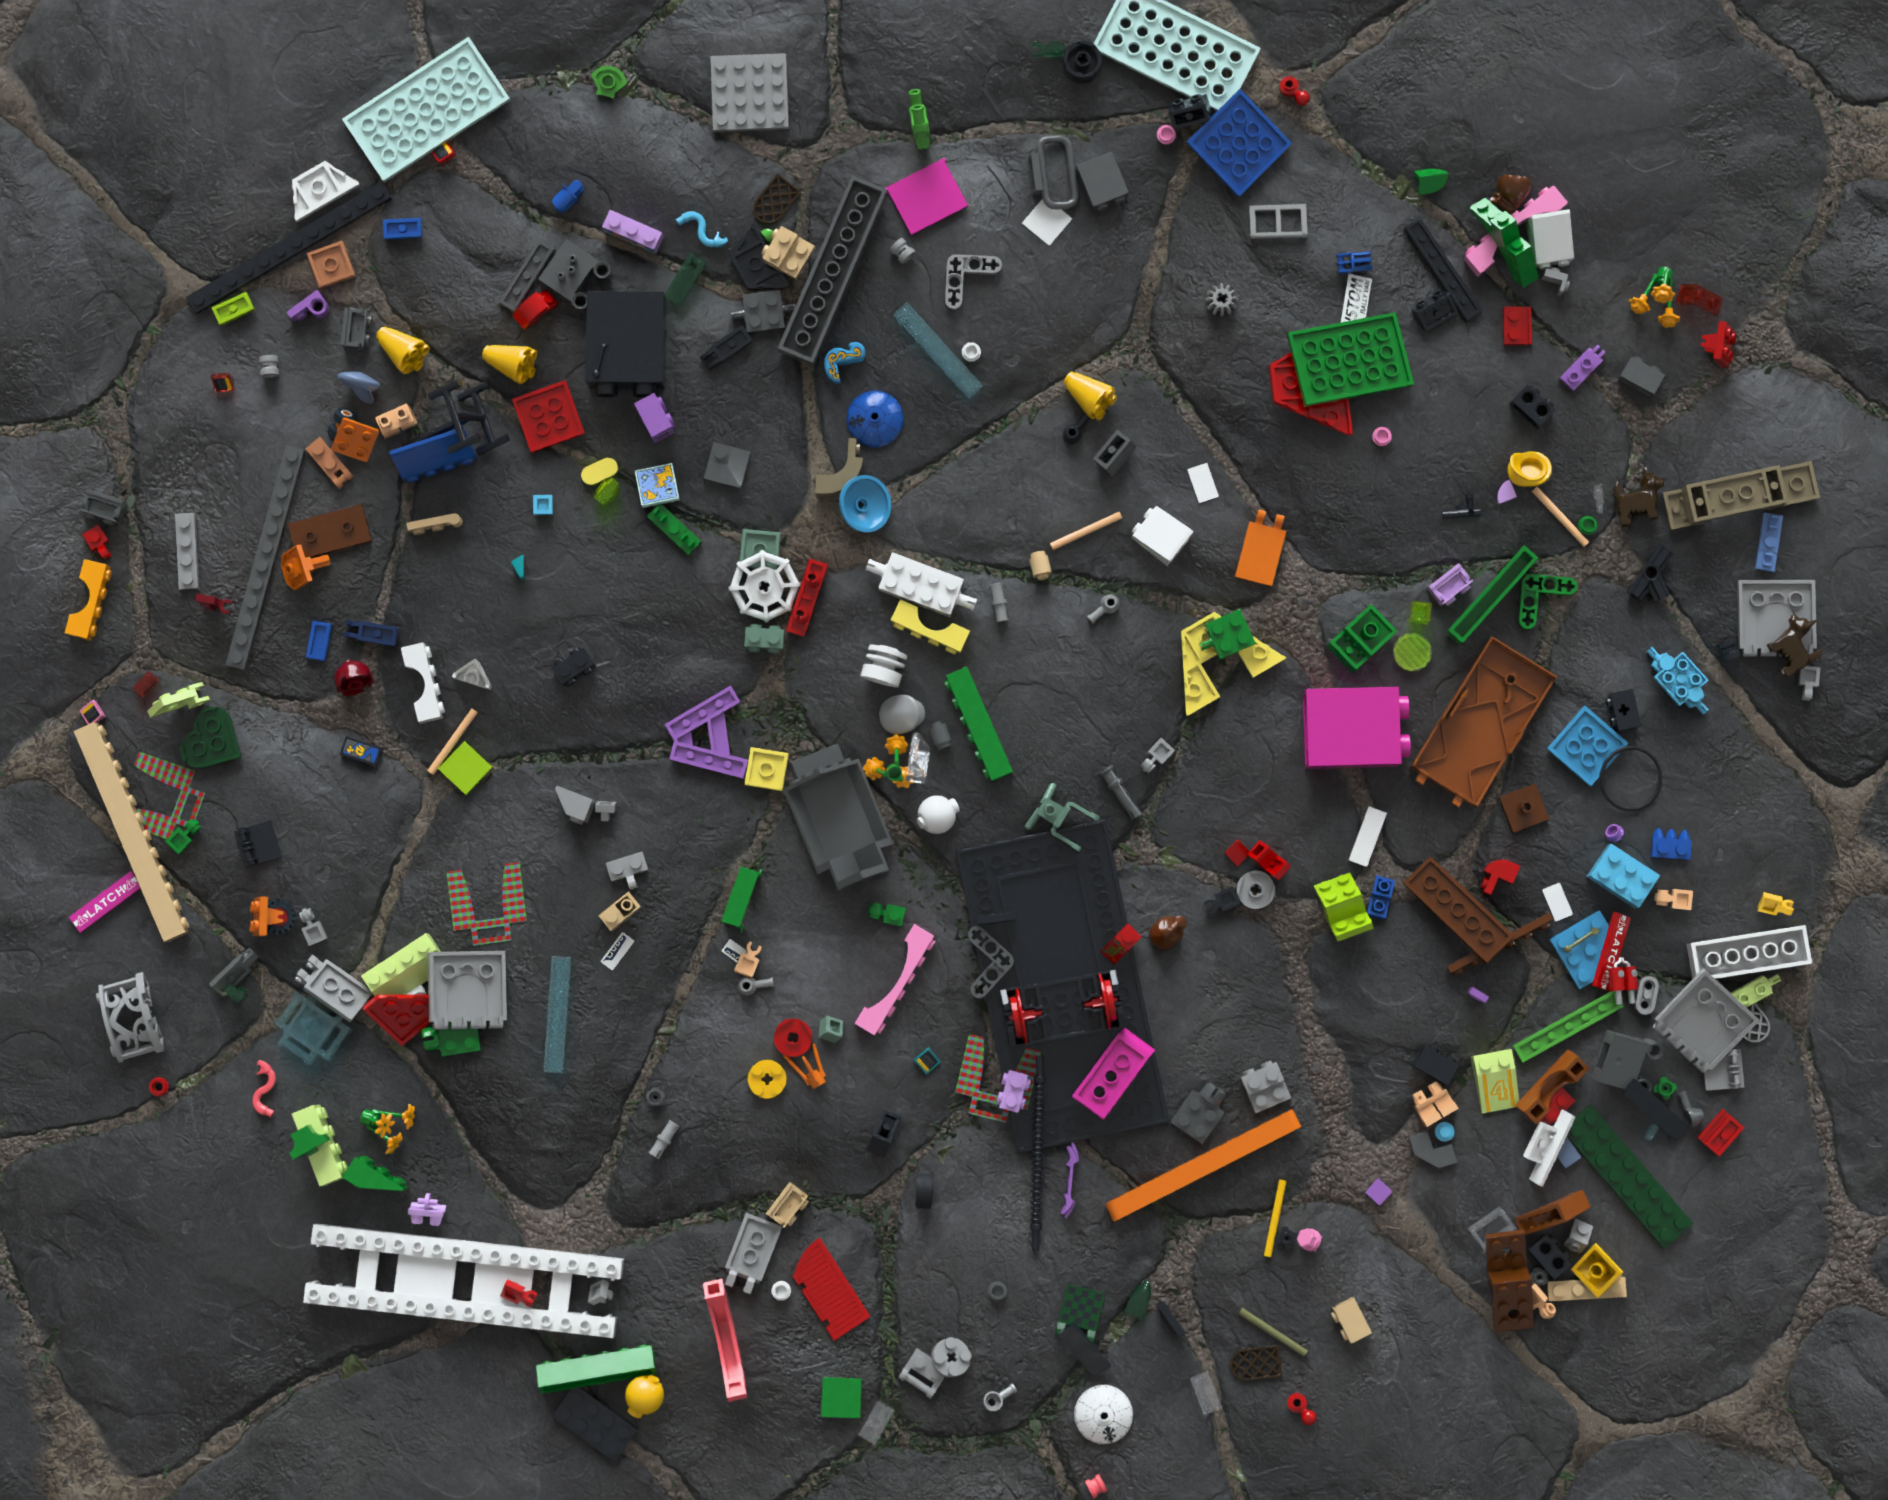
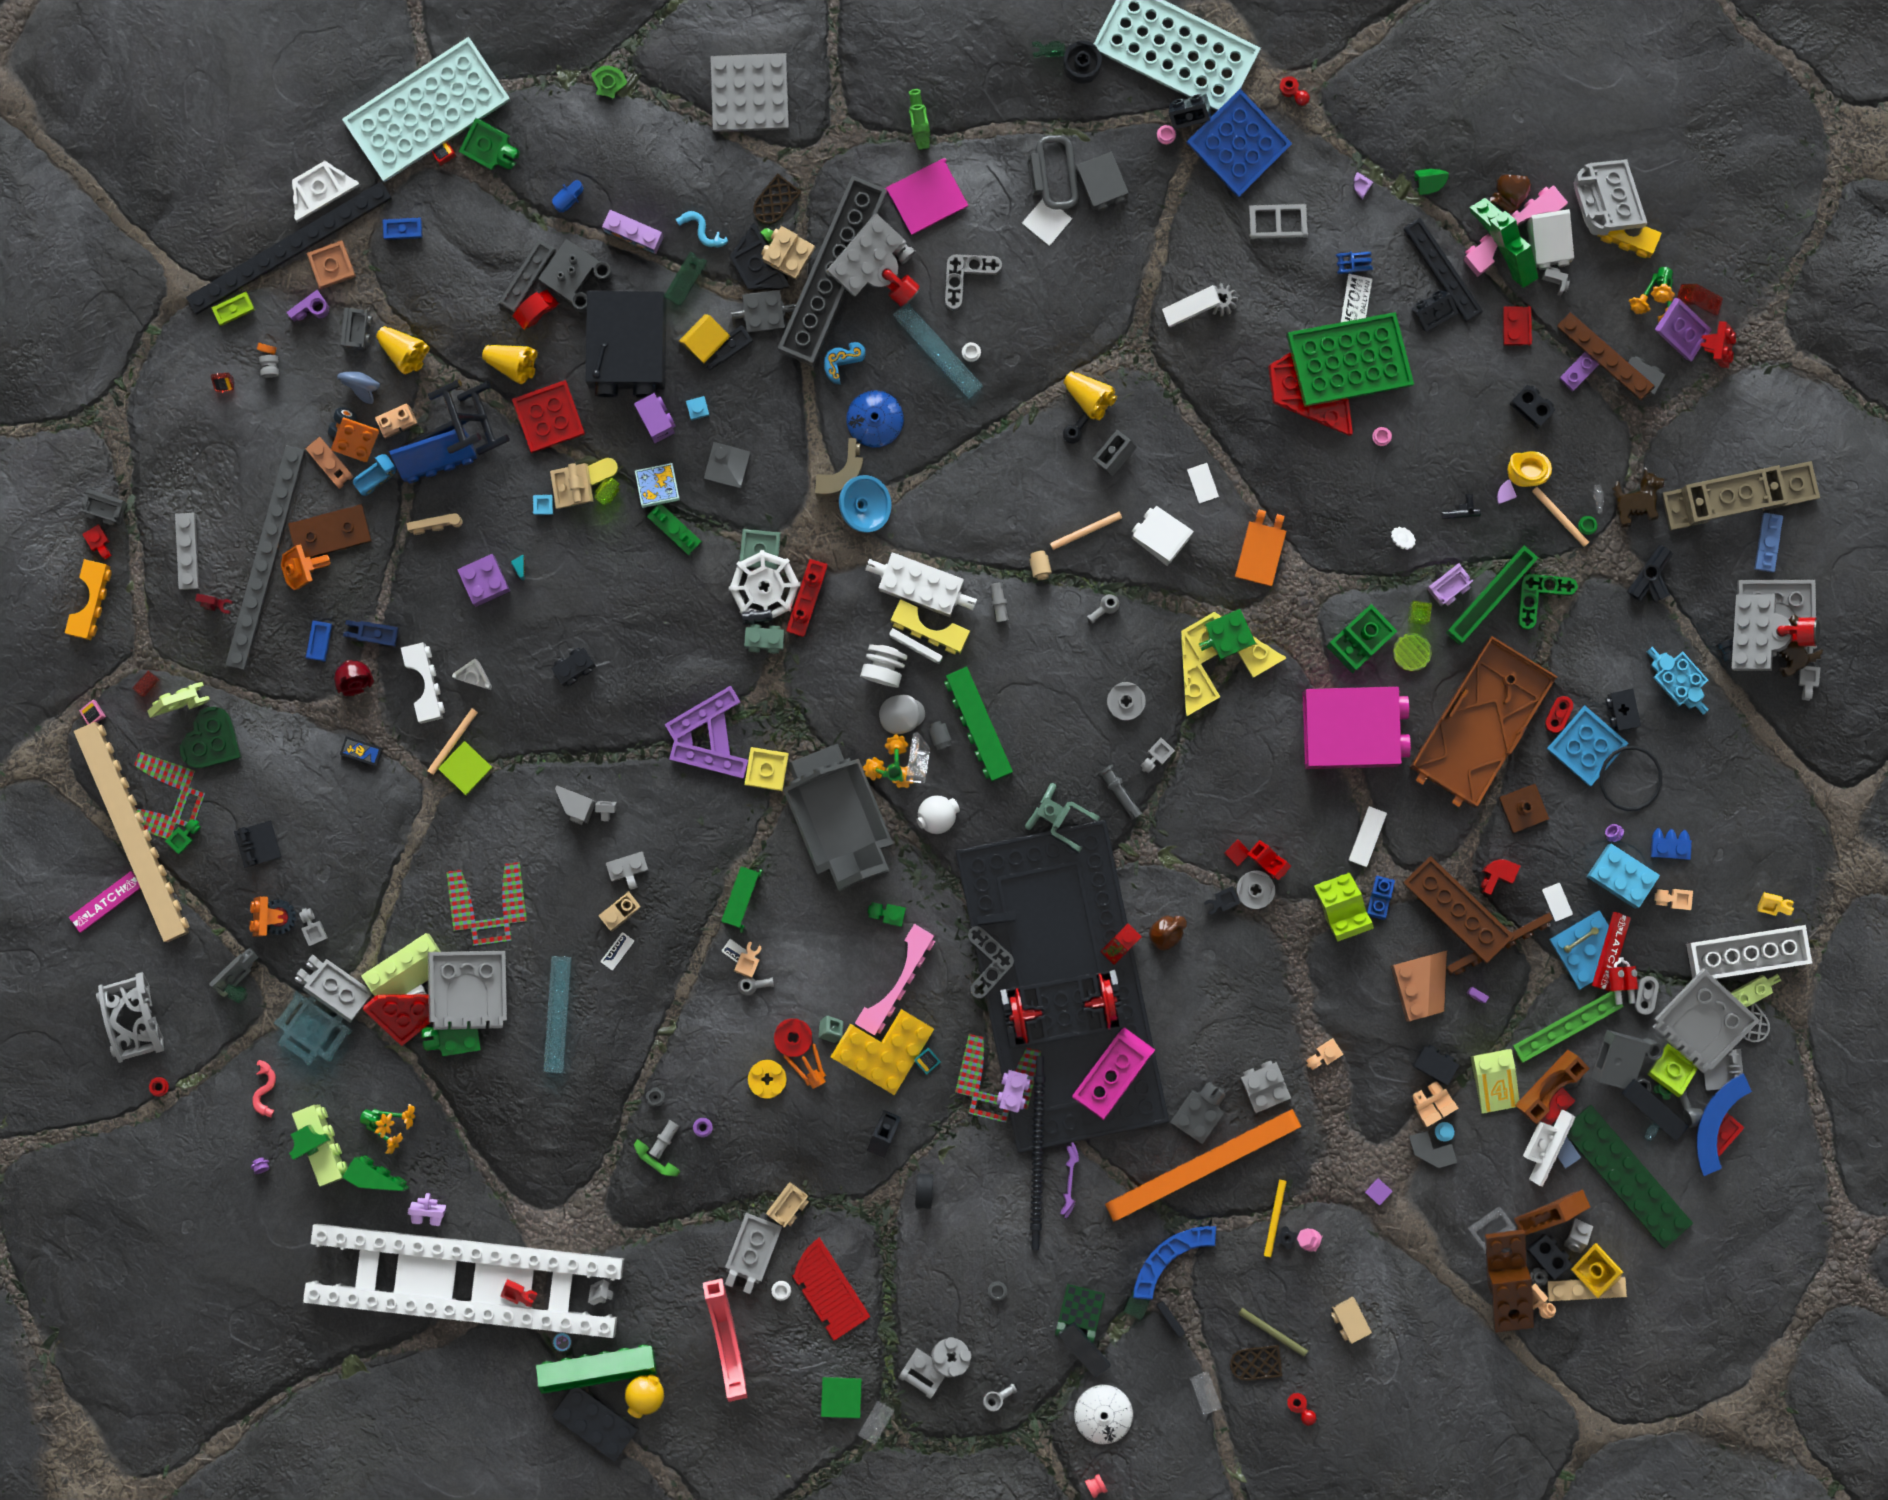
none -> medium lavender plate [251,1158,269,1174]
none -> orange tile [257,343,277,355]
none -> dark azure animal [353,454,396,496]
none -> medium lavender brick [457,554,510,607]
none -> green plate [459,118,520,170]
none -> tan plate [550,463,593,509]
none -> tile [552,1332,573,1352]
none -> bright green bar [634,1139,681,1177]
none -> yellow slope [679,314,730,363]
none -> medium azure plate [686,396,710,420]
none -> medium lavender plate [693,1118,713,1137]
none -> black pin [742,609,773,625]
none -> light grey plate [826,213,920,307]
none -> yellow plate [831,1009,934,1095]
none -> white tile [889,628,943,664]
none -> light grey plate [1107,682,1146,721]
none -> blue tile [1133,1226,1216,1300]
none -> white tile [1162,285,1221,327]
none -> light nougat plate [1306,1038,1344,1070]
none -> lavender tile [1354,172,1373,199]
none -> white piece [1391,527,1416,550]
none -> nougat wedge [1391,951,1447,1022]
none -> red plate [1545,696,1573,733]
none -> reddish brown plate [1557,312,1655,401]
none -> light grey plate [1574,159,1647,235]
none -> yellow arch [1597,227,1662,258]
none -> lime tile [1647,1044,1698,1097]
none -> medium lavender plate [1655,298,1712,361]
none -> blue tile [1697,1074,1752,1176]
none -> light grey plate [1732,594,1820,671]

